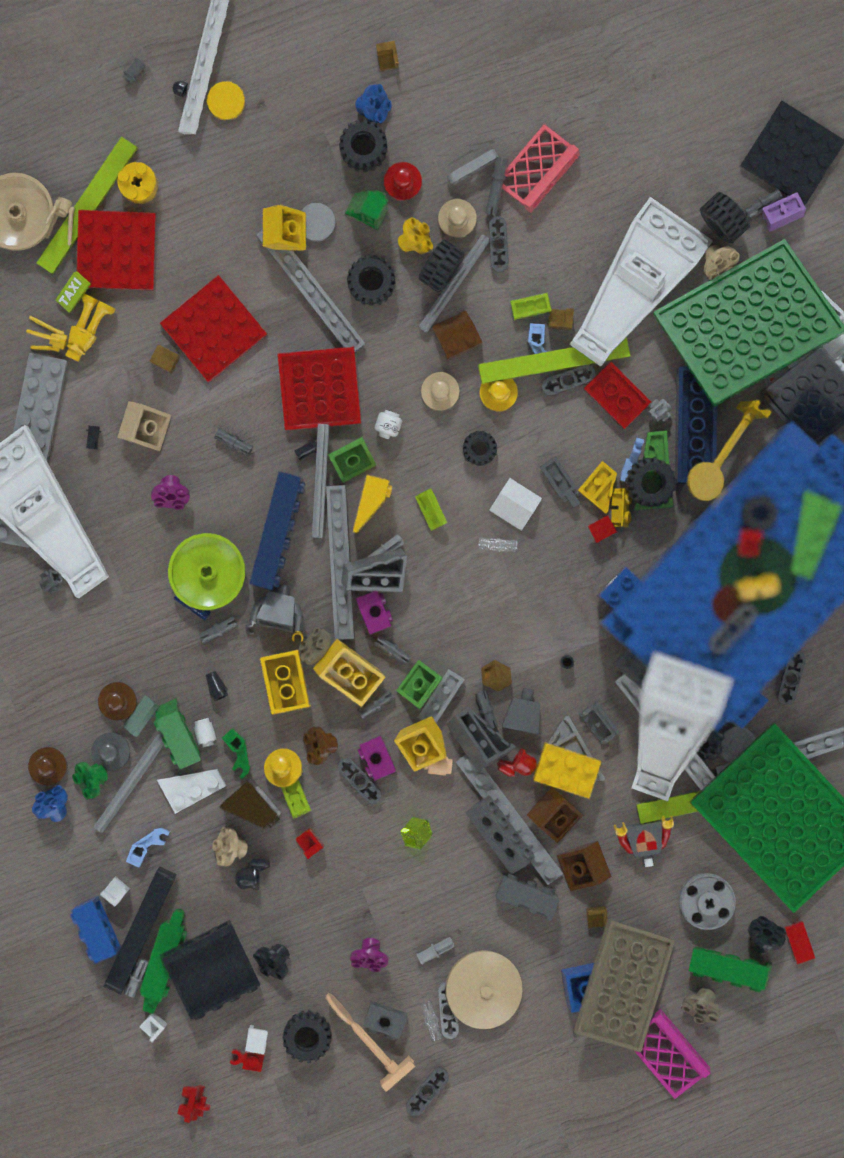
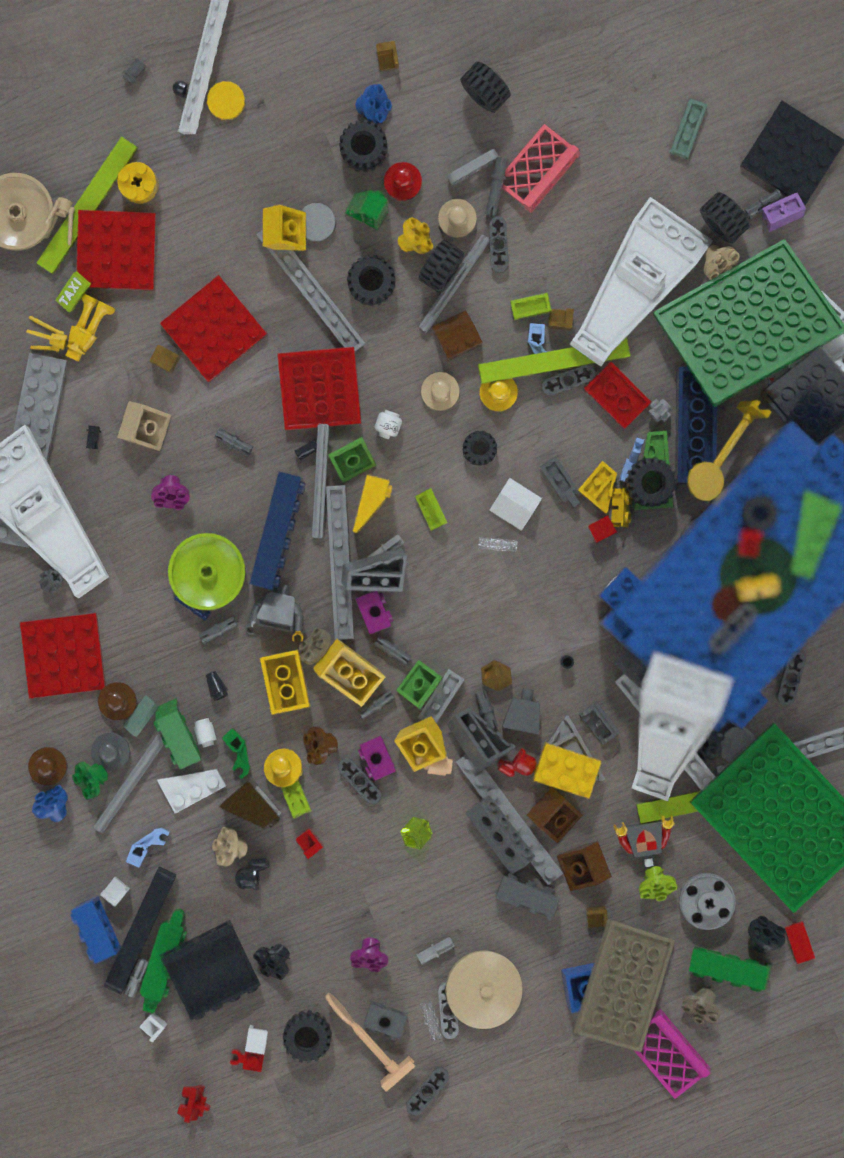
none -> red plate [20,613,106,698]
none -> black tyre [460,61,511,113]
none -> lime plate [638,866,678,901]
none -> sand green tile [670,98,708,159]

